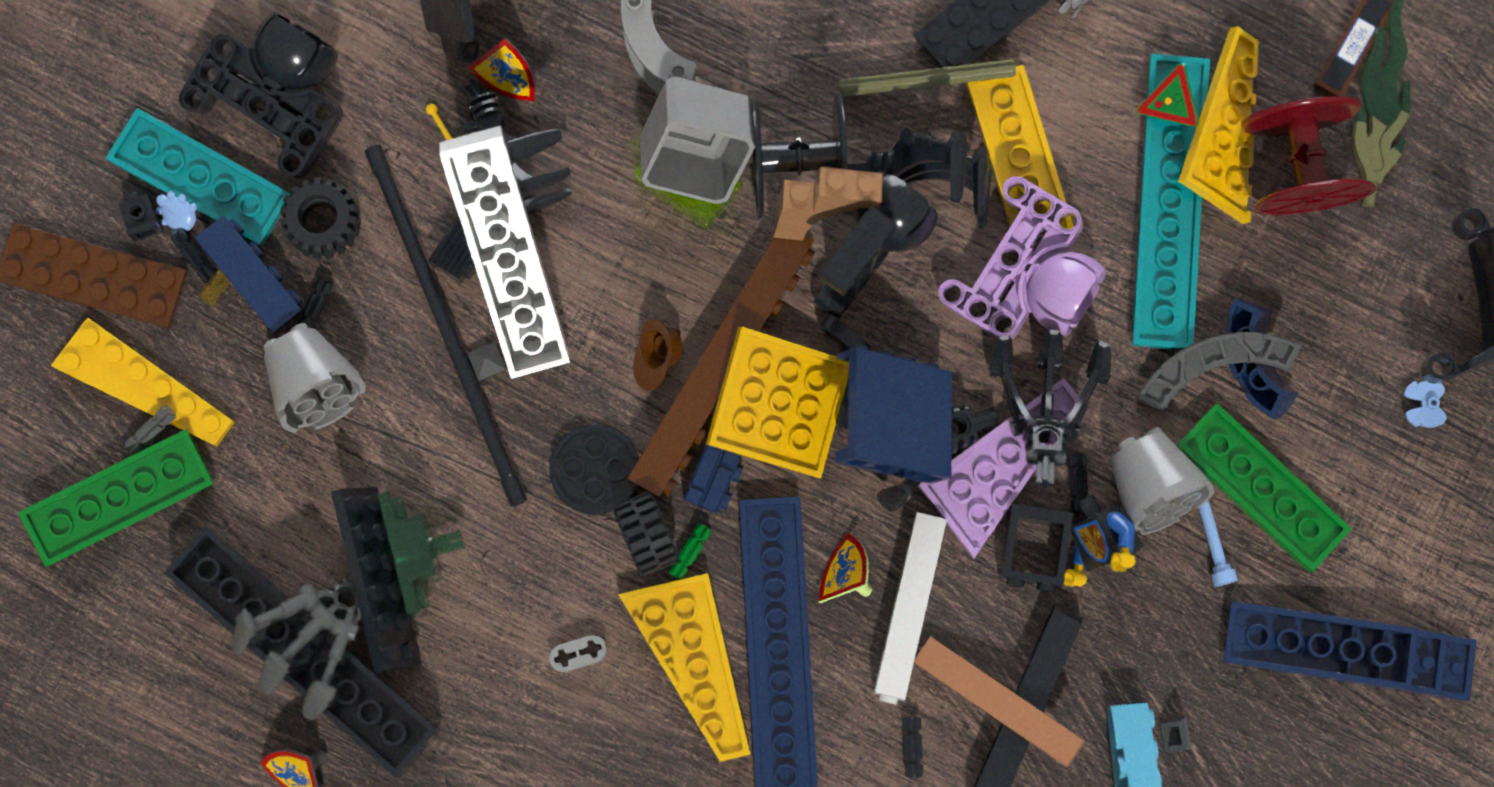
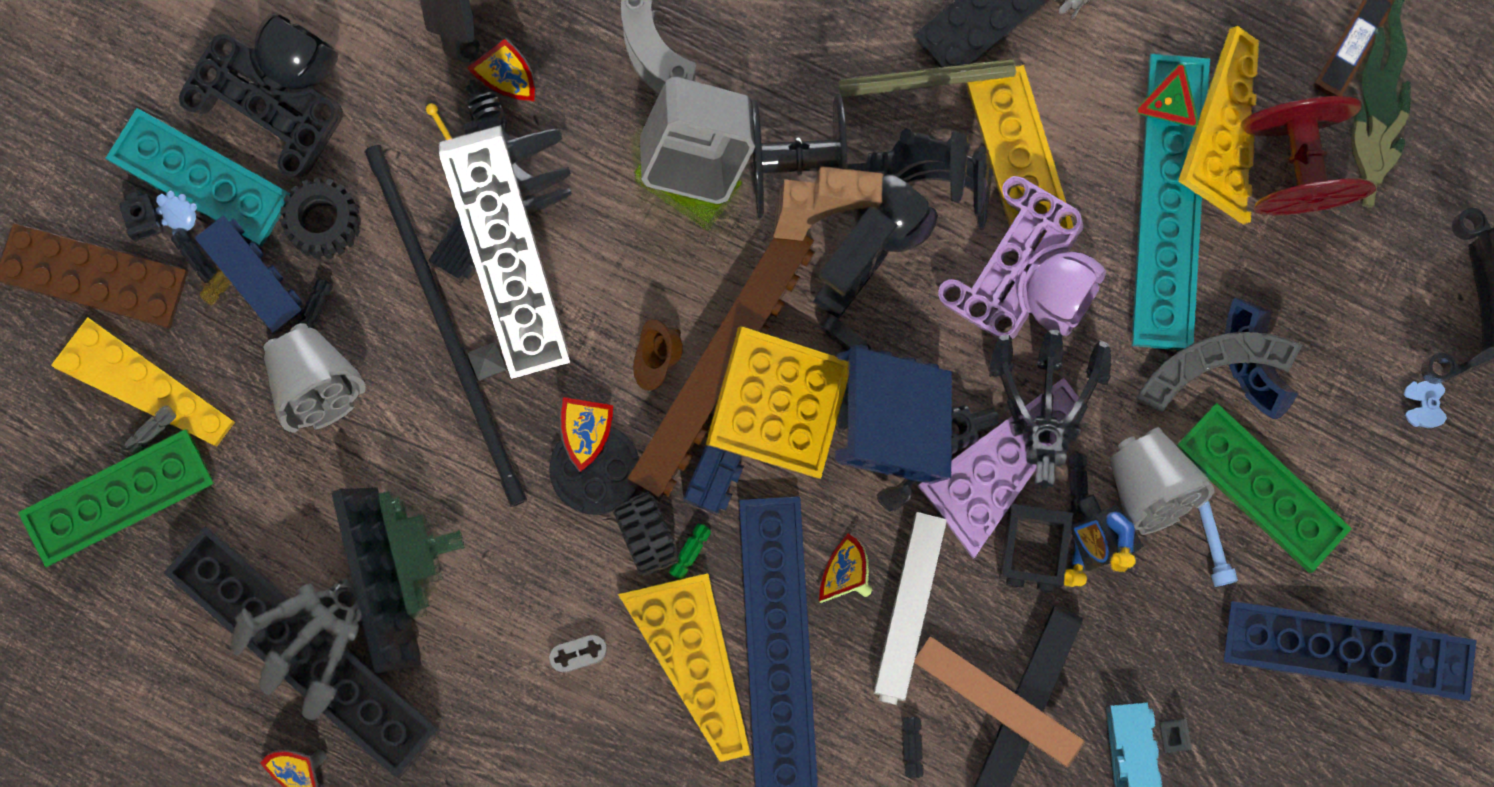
none -> shield [559,397,614,472]

